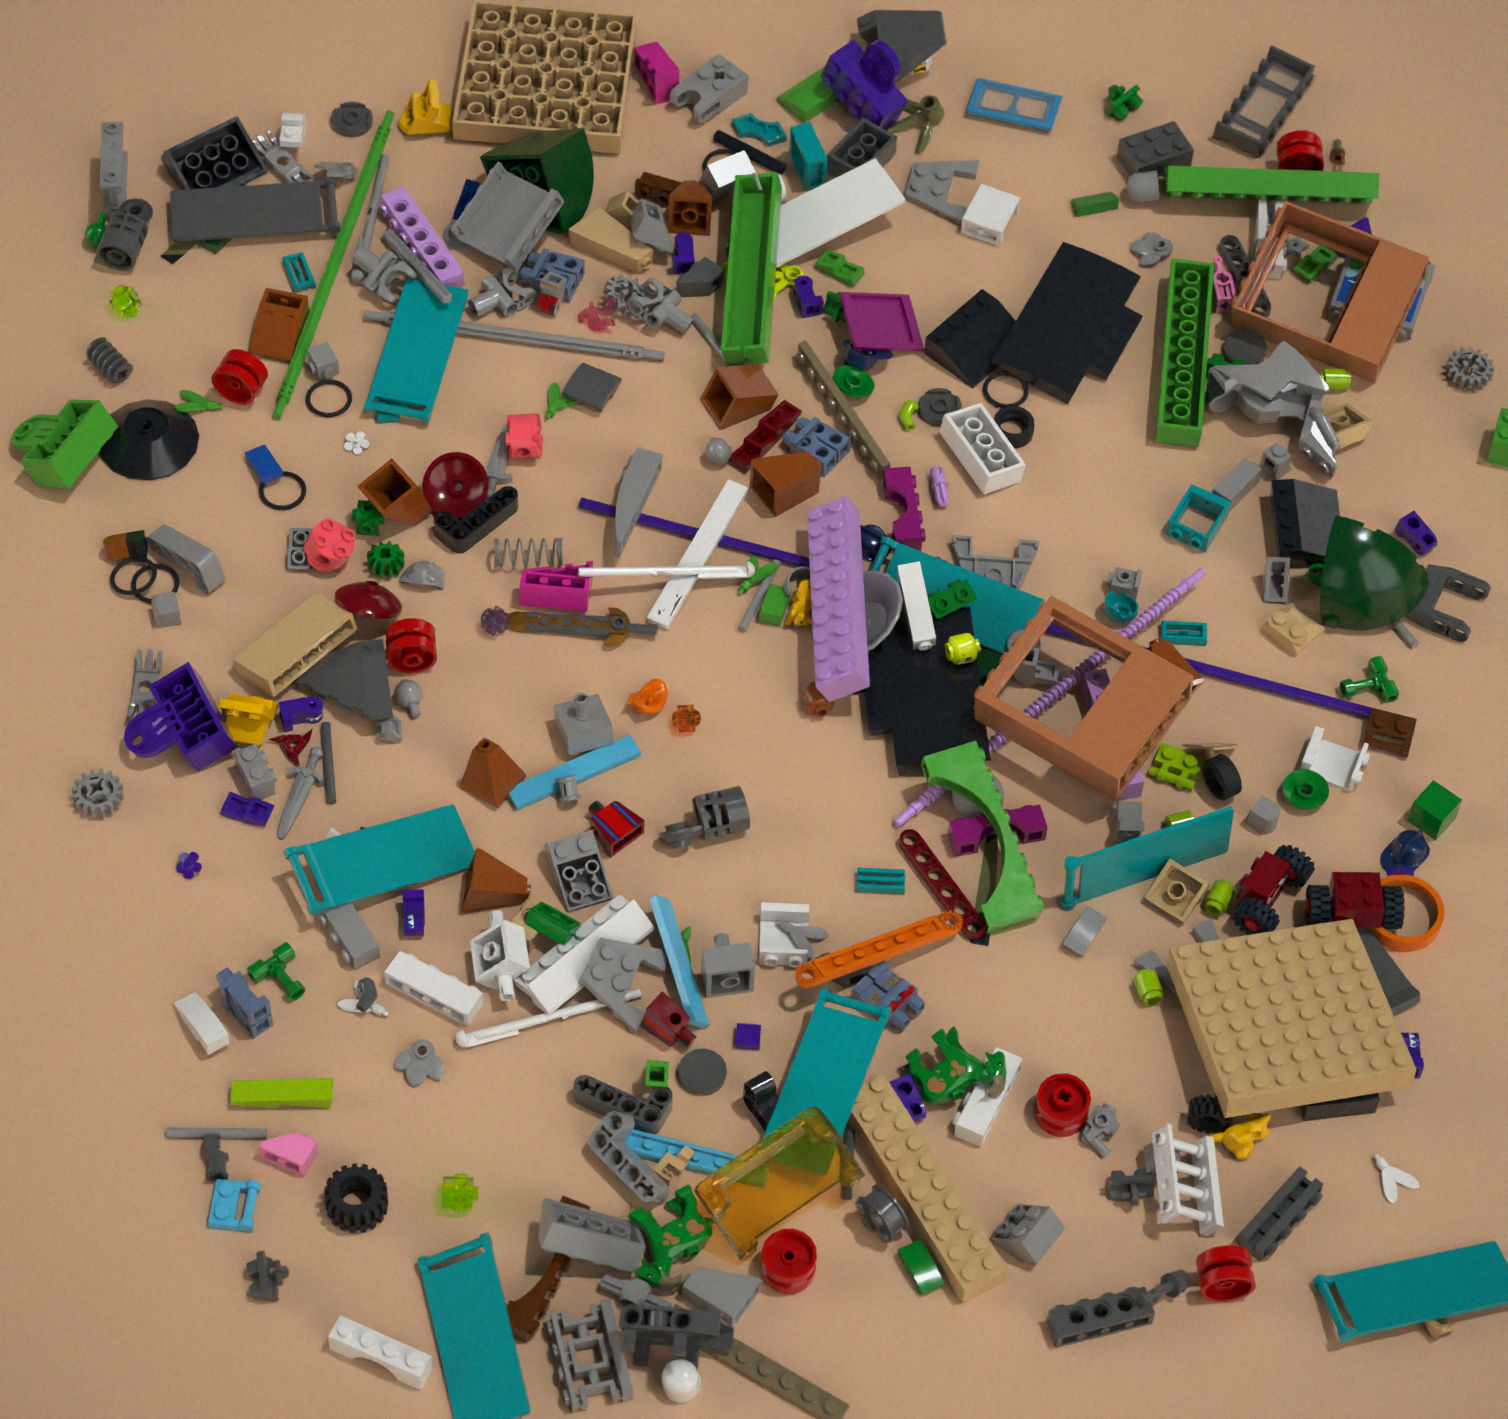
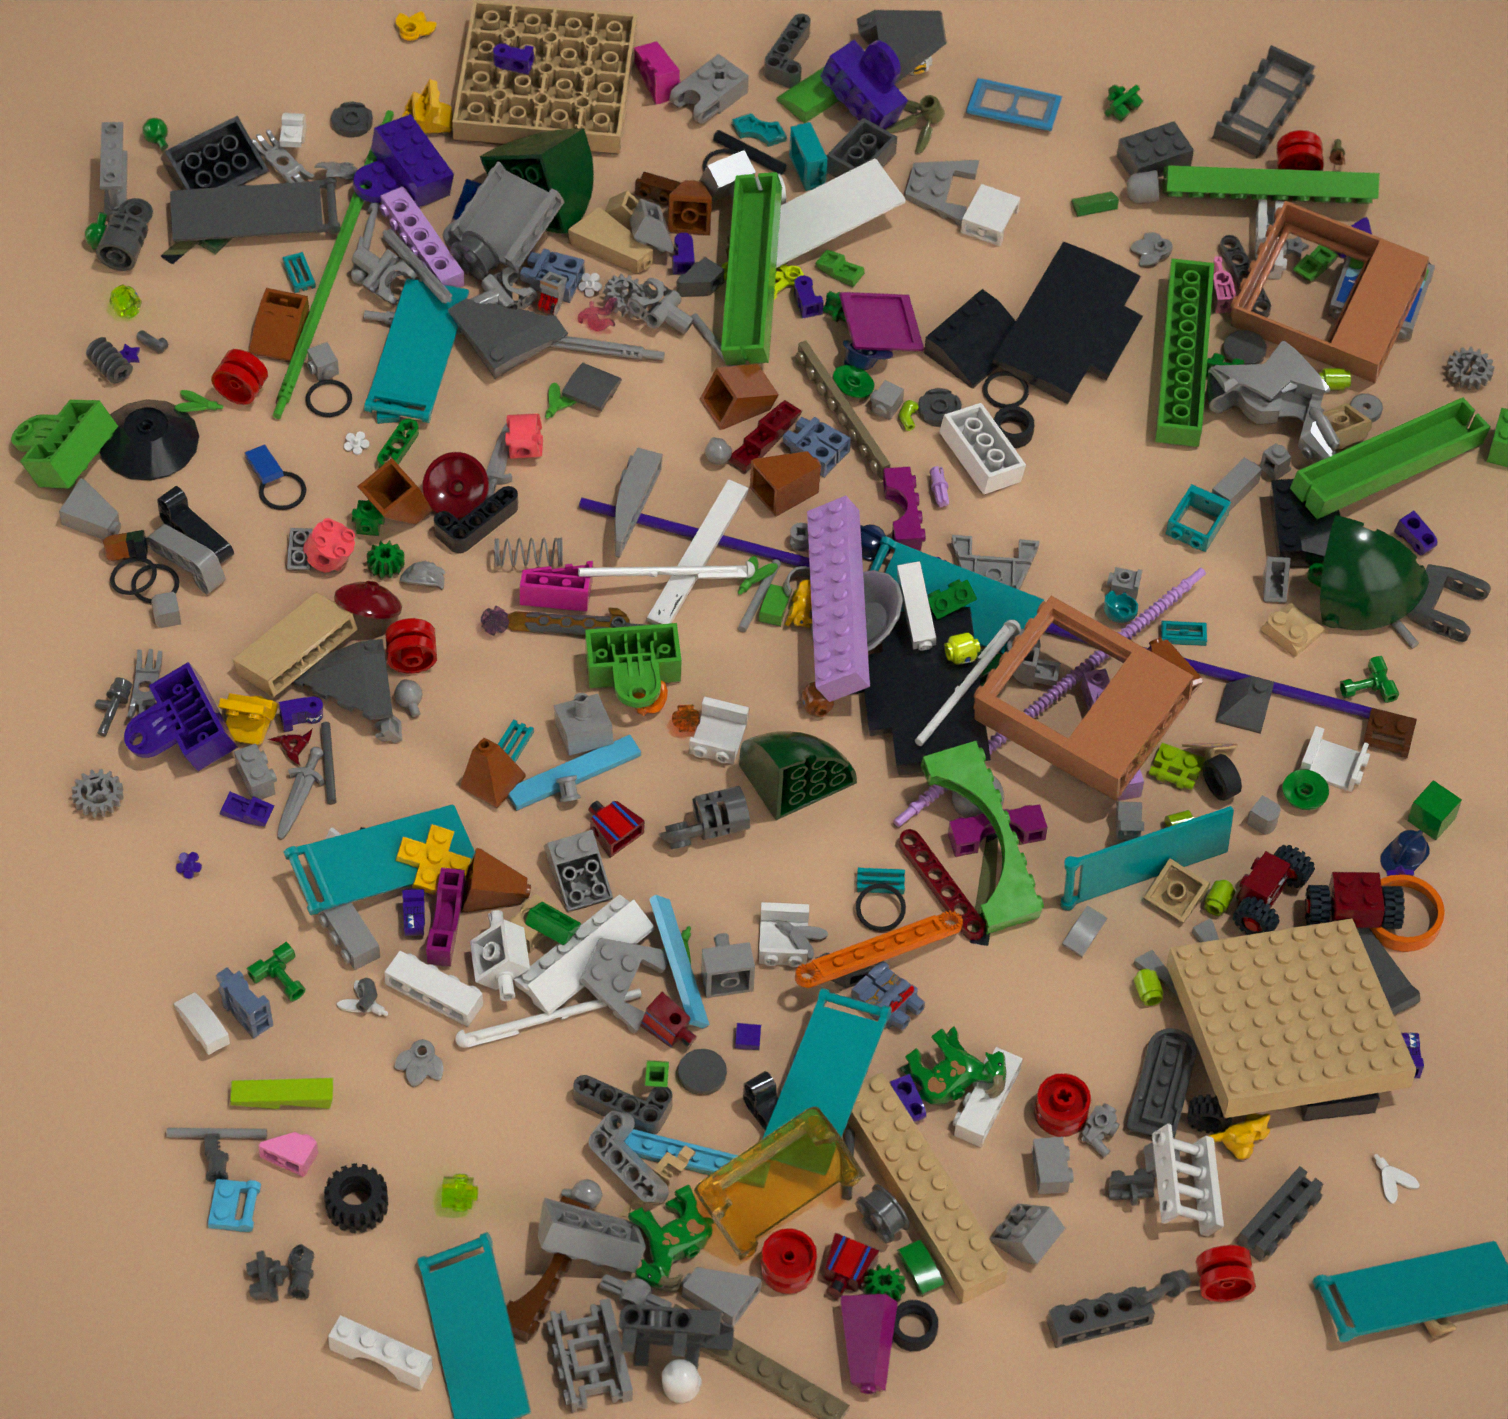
none -> light grey slope [59,478,121,540]
none -> dark grey piece [95,677,132,737]
none -> dark purple piece [119,344,140,363]
none -> dark grey arm [137,330,169,352]
none -> green piece [142,118,169,150]
none -> black beam [157,486,234,565]
none -> dark grey connector [287,1244,314,1299]
none -> dark purple brick [353,114,454,207]
none -> green beam [377,419,419,468]
none -> yellow plate [395,824,471,895]
none -> yellow plate [396,11,437,41]
none -> magenta arch [426,867,466,967]
none -> dark grey slope [448,299,568,379]
none -> dark grey wheel [450,231,500,280]
none -> dark purple leg [493,44,534,75]
none -> teal tile [498,719,534,762]
none -> light grey piece [562,1179,602,1209]
none -> white plant [578,273,602,297]
none -> bright green brick [585,623,682,708]
none -> white panel [689,696,749,765]
none -> dark green brick [739,731,857,820]
none -> dark grey beam [764,13,811,88]
none -> light grey wheel [790,523,809,551]
none -> torso [824,1232,880,1297]
none -> magenta slope [841,1294,897,1394]
none -> black tyre [856,883,906,932]
none -> green gear [863,1264,906,1303]
none -> light grey brick [870,380,904,420]
none -> black tyre [893,1300,938,1351]
none -> white bar [915,620,1021,746]
none -> light grey brick [1031,1137,1073,1195]
none -> dark grey piece [1127,1028,1197,1138]
none -> dark grey slope [1216,676,1274,734]
none -> bright green piece [1290,397,1490,519]
none -> light grey piece [1351,394,1383,422]

